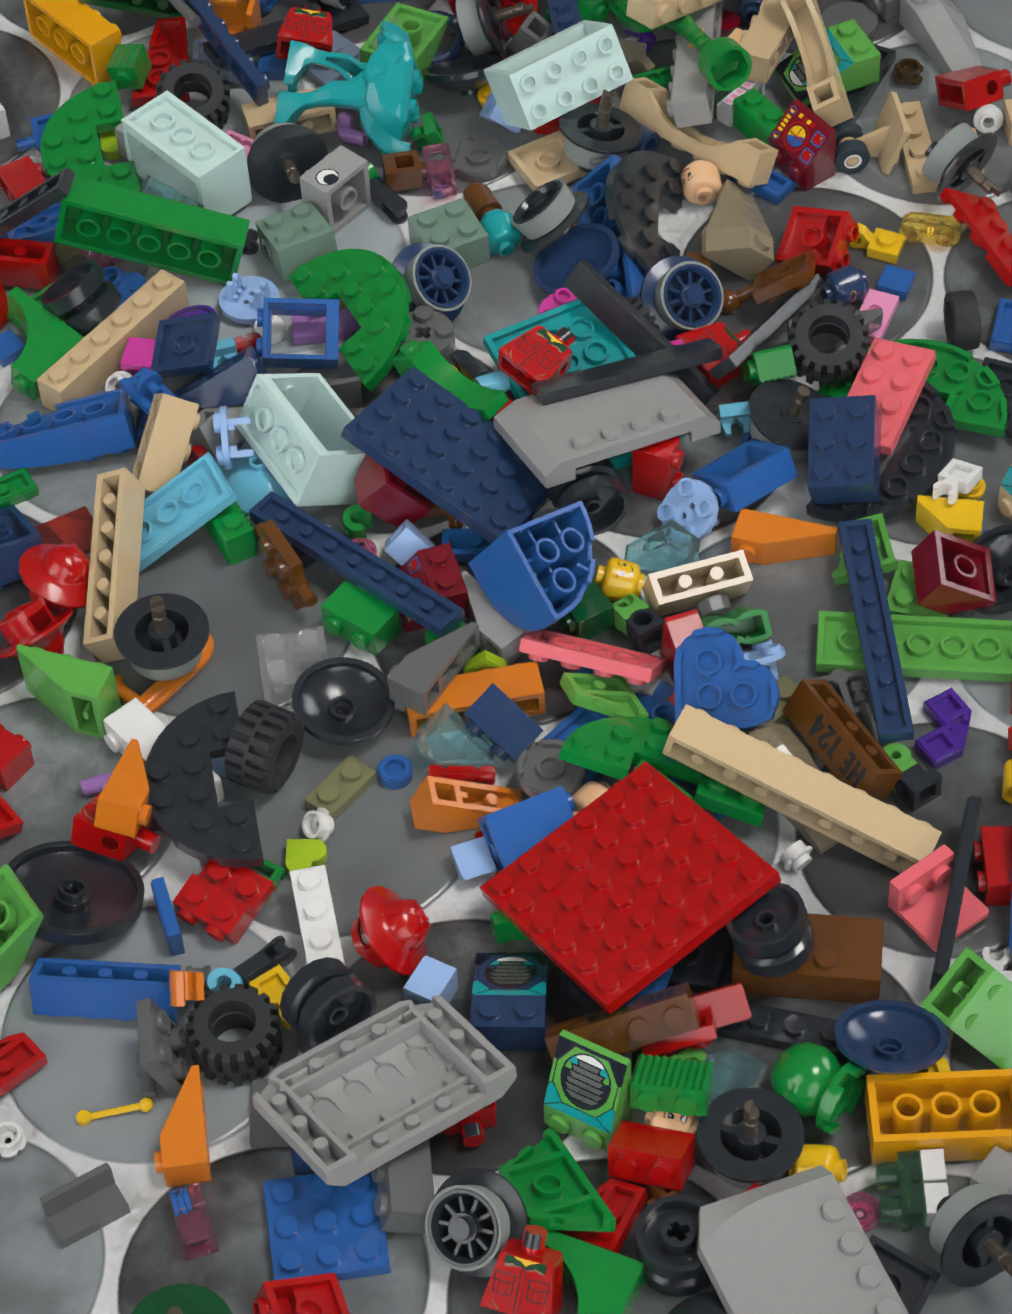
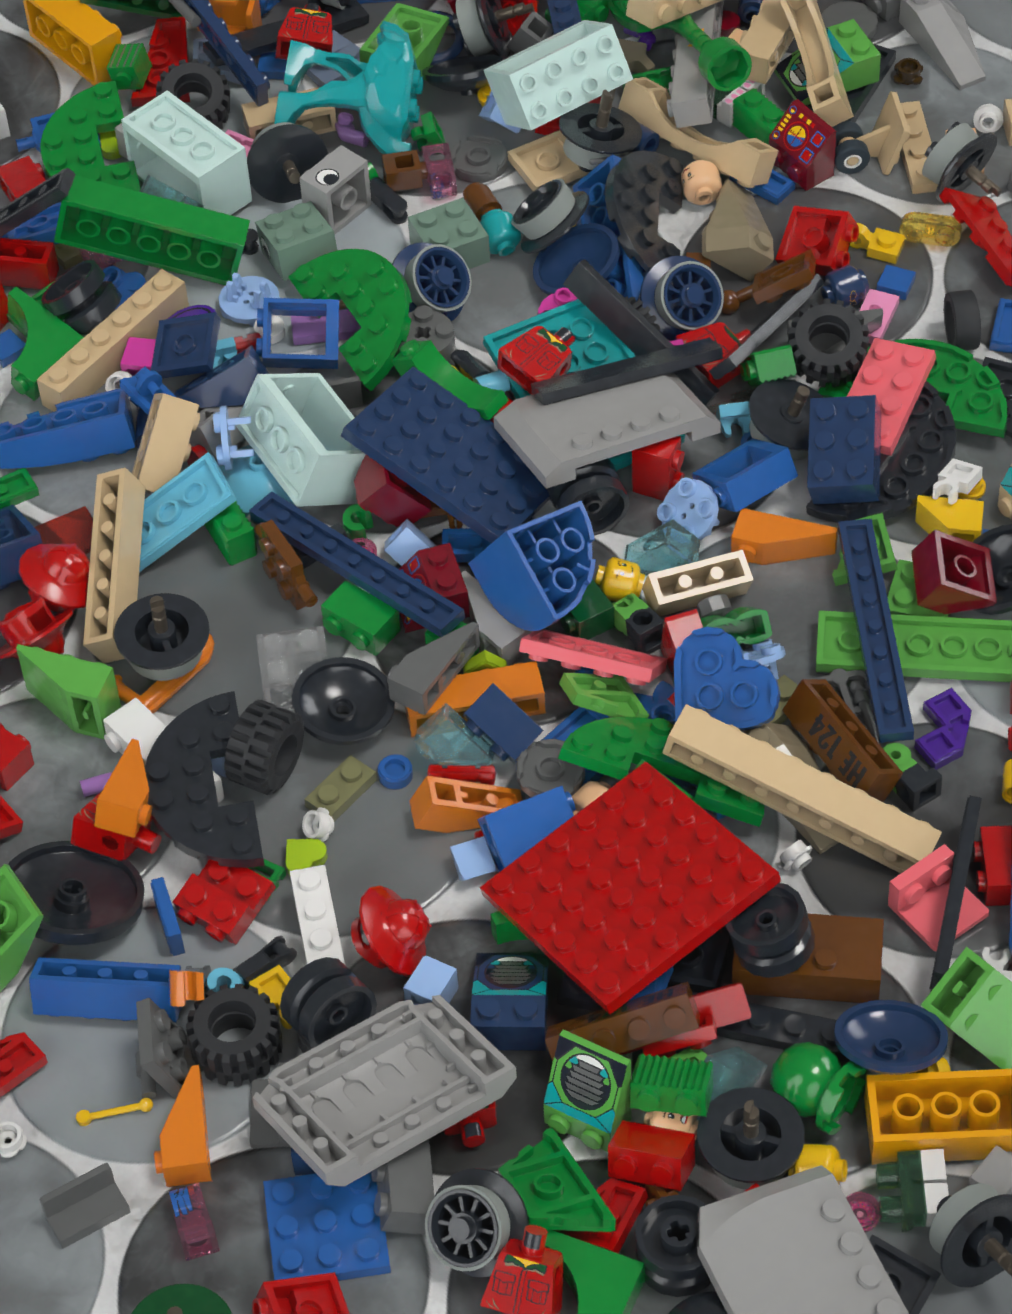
red torso [935,66,1012,111] -> none

